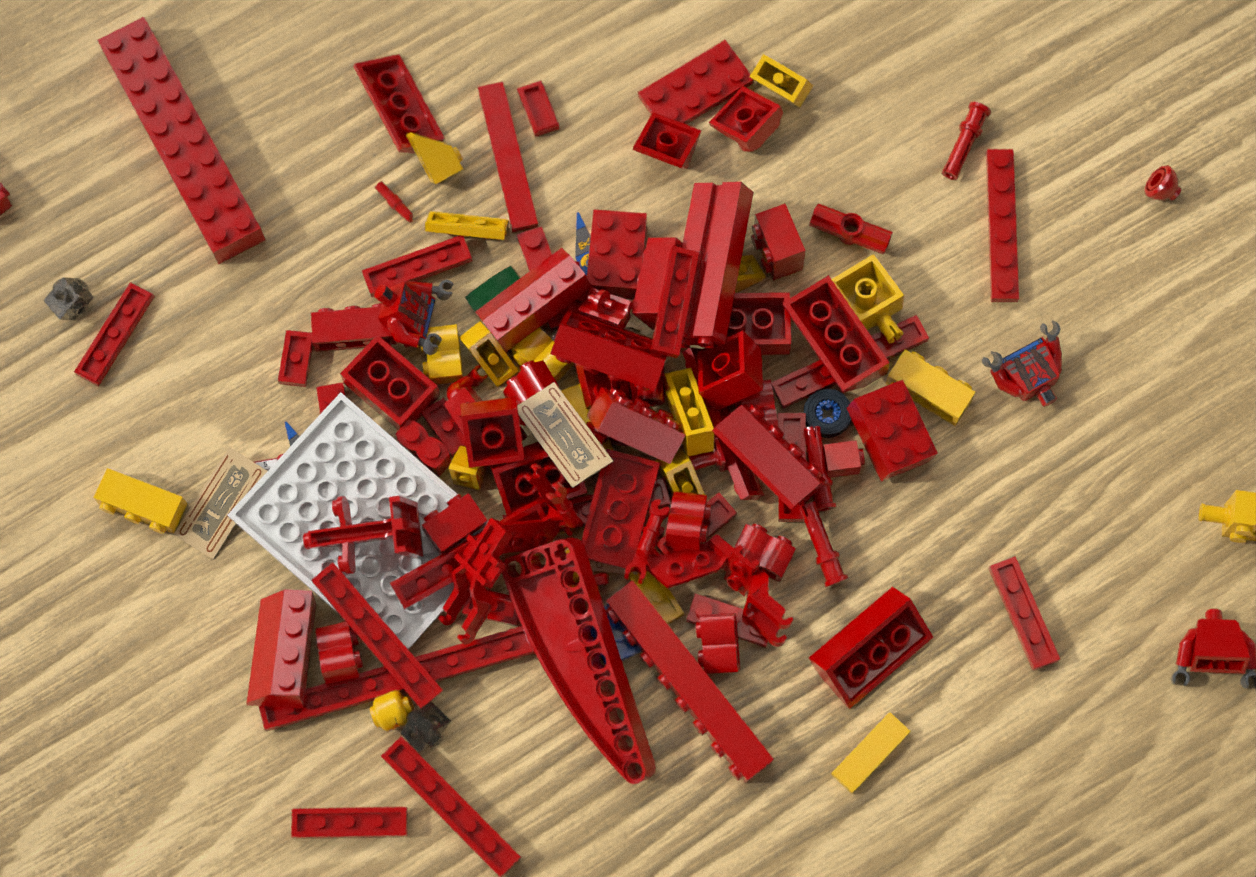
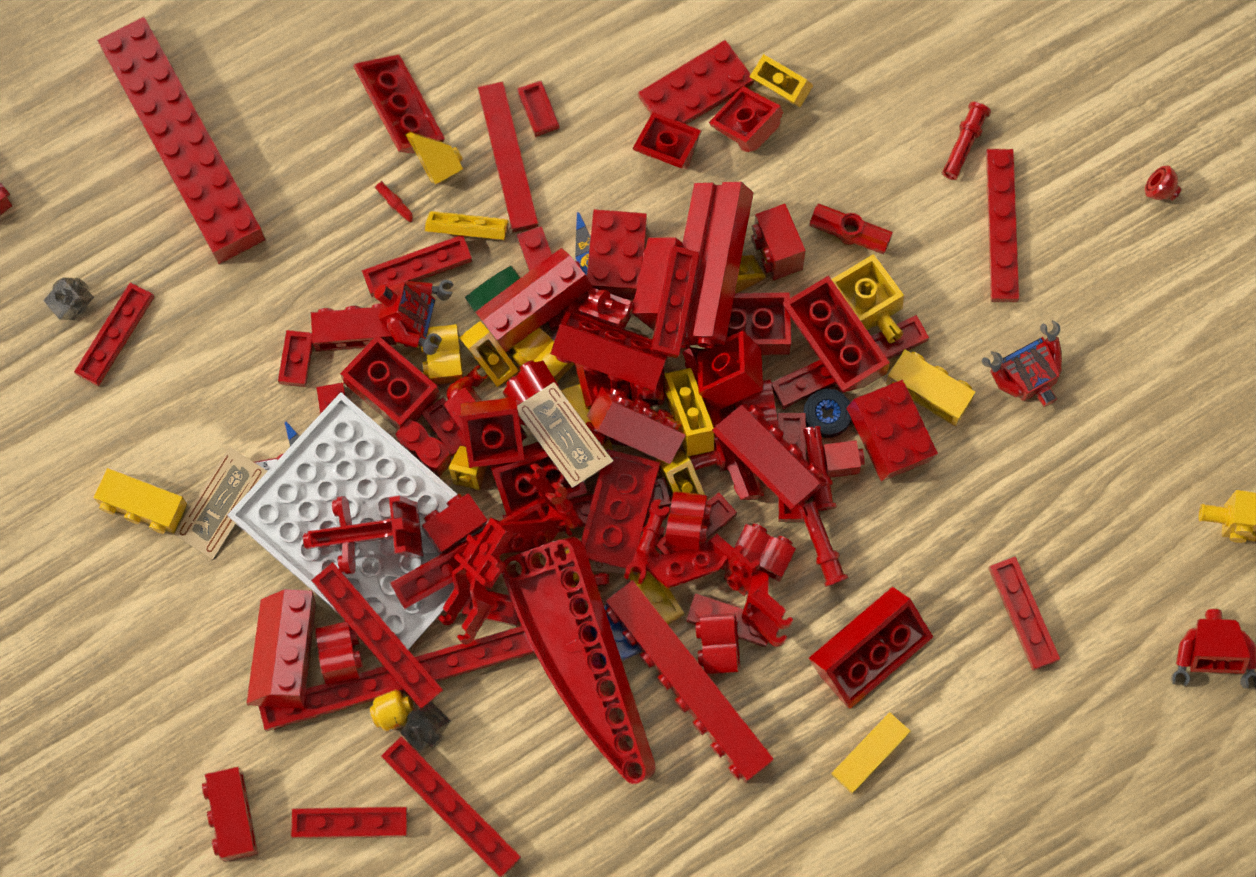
none -> red brick [202,766,258,862]

